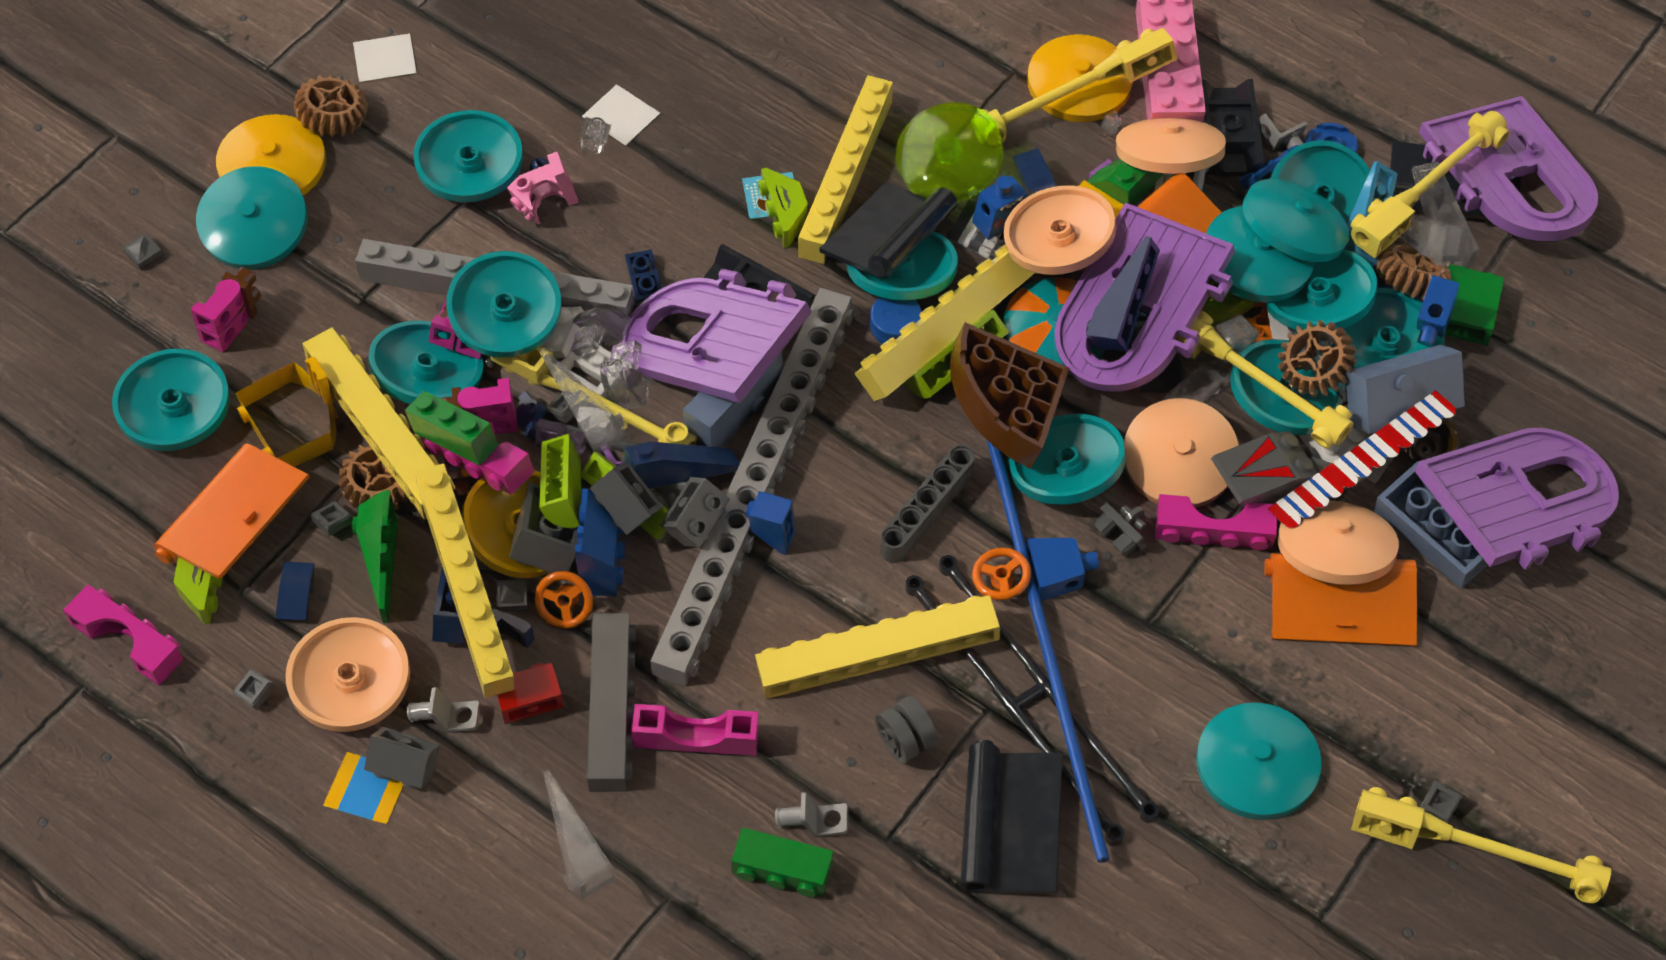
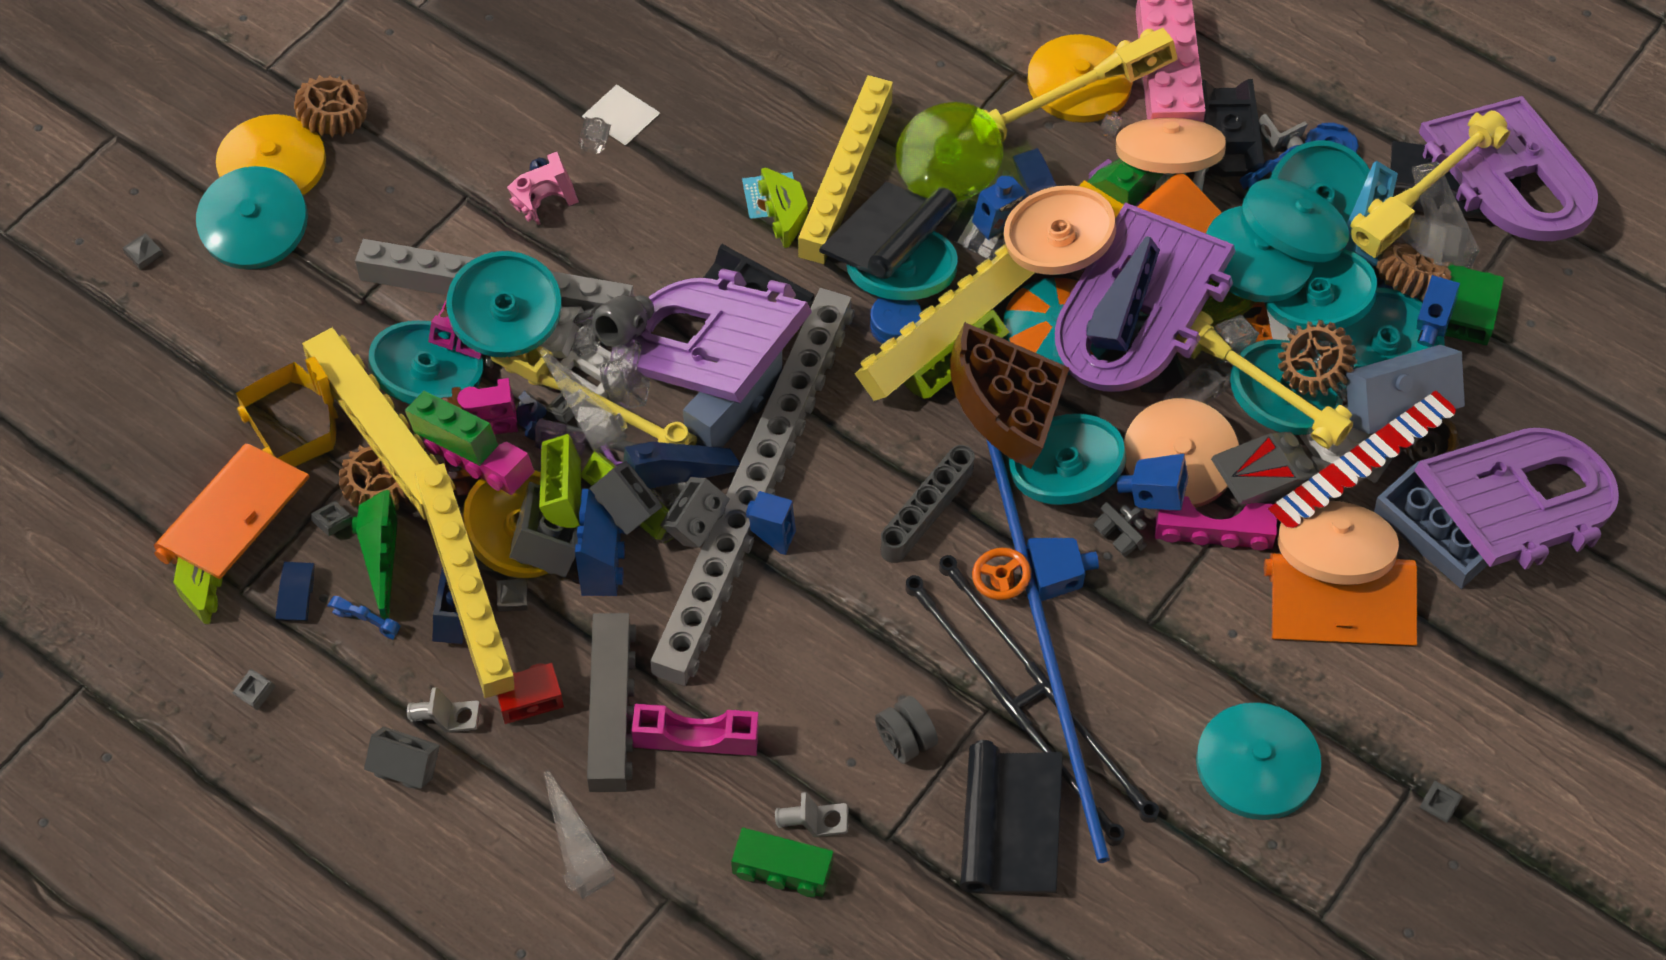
dark pink arch [63,584,184,686] -> none
teal dish [112,349,230,451] -> none
dark pink hips [191,267,261,352] -> none
light nougat dish [286,617,410,732] -> none
sticker [323,752,403,824] -> none
white sticker [353,33,417,82] -> none
teal dish [413,110,523,202] -> none
dark blue slope [492,609,535,648] -> none
orange piece [535,571,593,629] -> none
dark blue slope [625,249,662,303] -> none
light yellow brick [755,595,1000,699] -> none
light yellow bar [1351,787,1611,903] -> none
none -> blue piece [327,596,401,640]
none -> dark grey piece [592,295,654,347]
none -> blue torso [1117,454,1189,510]

